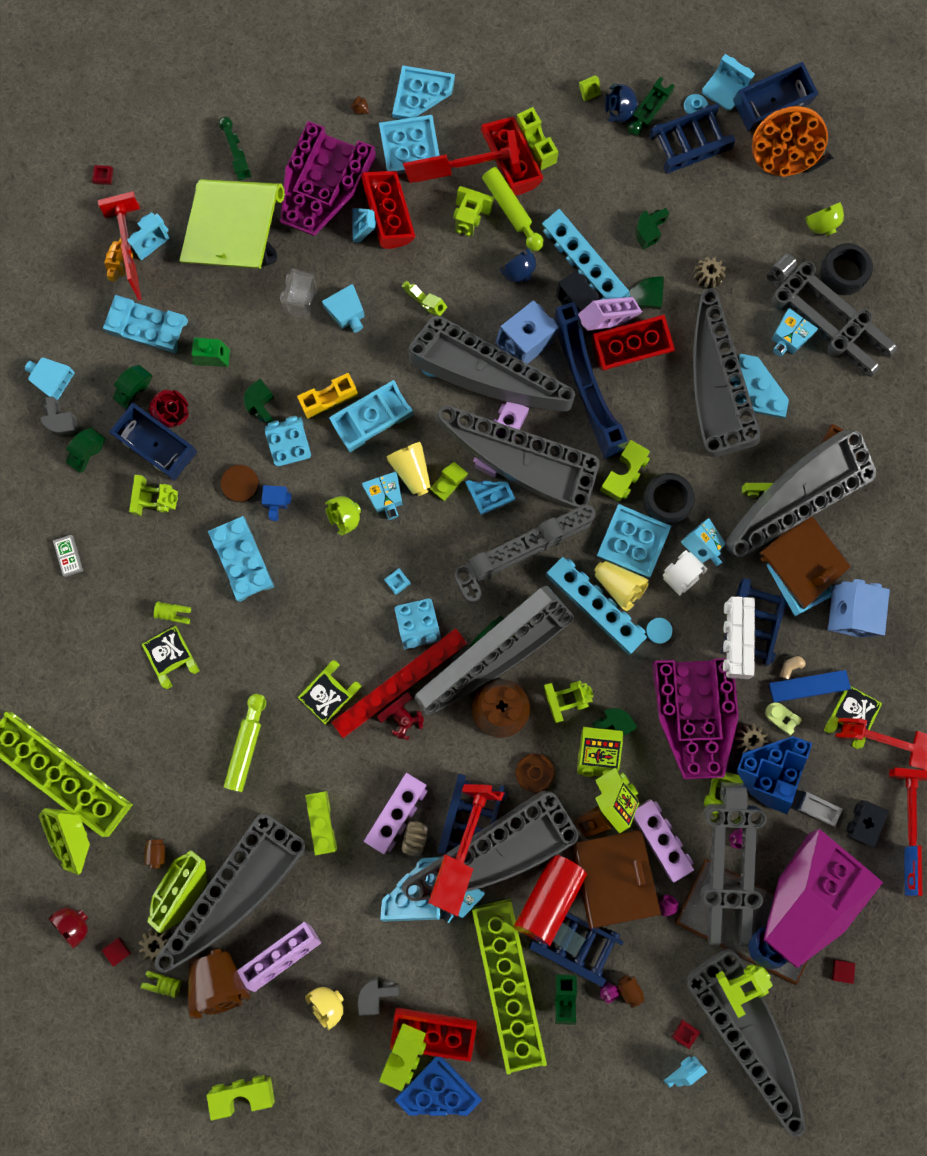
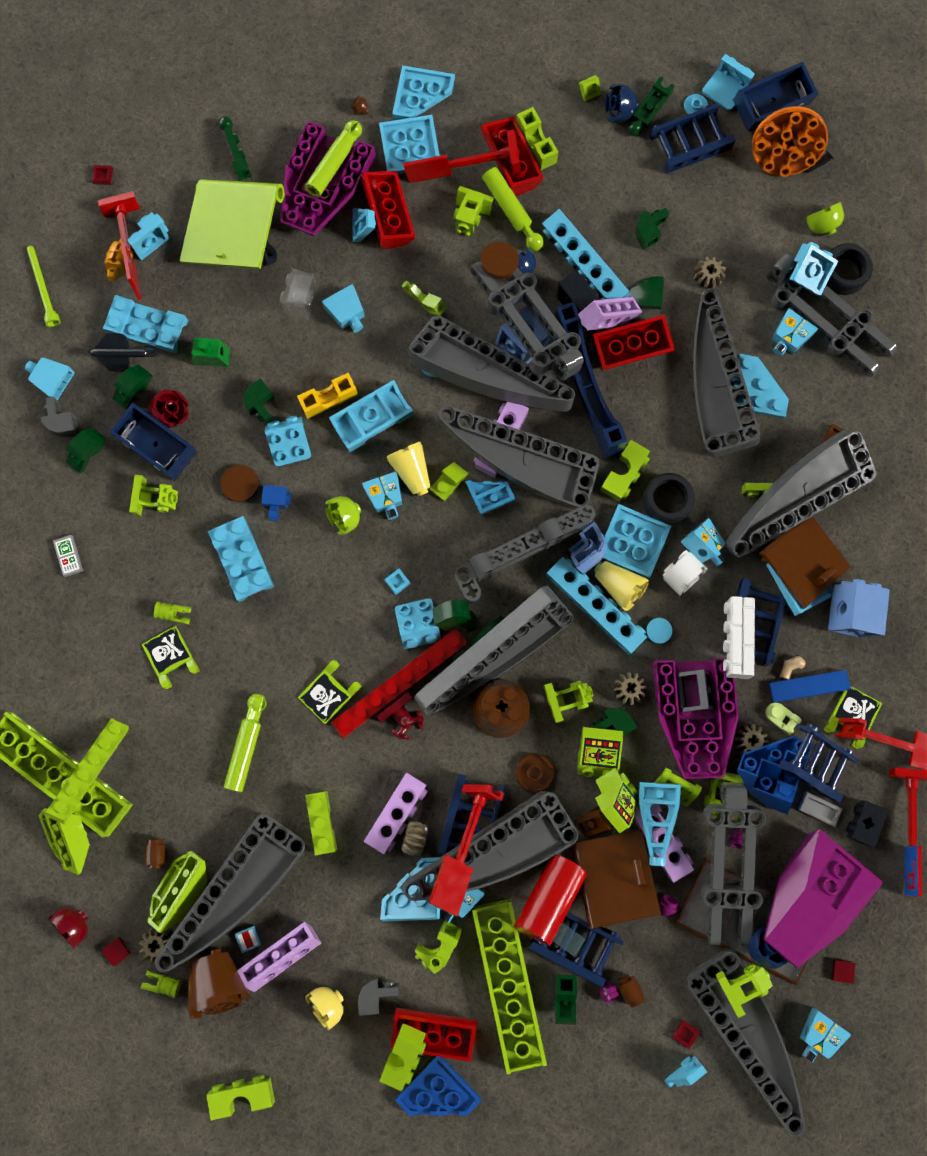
none -> lime piece [27,246,61,327]
none -> lime plate [45,718,129,824]
none -> black piece [88,333,158,371]
none -> tile [235,925,261,953]
none -> lime piece [304,120,362,198]
none -> lime tile [415,920,462,974]
none -> dark green brick [432,600,477,632]
none -> dark grey beam [470,261,584,381]
none -> reddish brown tile [480,242,519,279]
none -> medium blue brick [568,522,607,574]
none -> dark tan gear [613,672,647,705]
none -> medium azure plate [639,782,681,866]
none -> lime plate [654,767,702,807]
none -> black tile [676,669,715,713]
none -> dark blue fence [778,724,859,803]
none -> medium azure plate [790,242,838,296]
none -> medium azure torso [800,1007,851,1063]

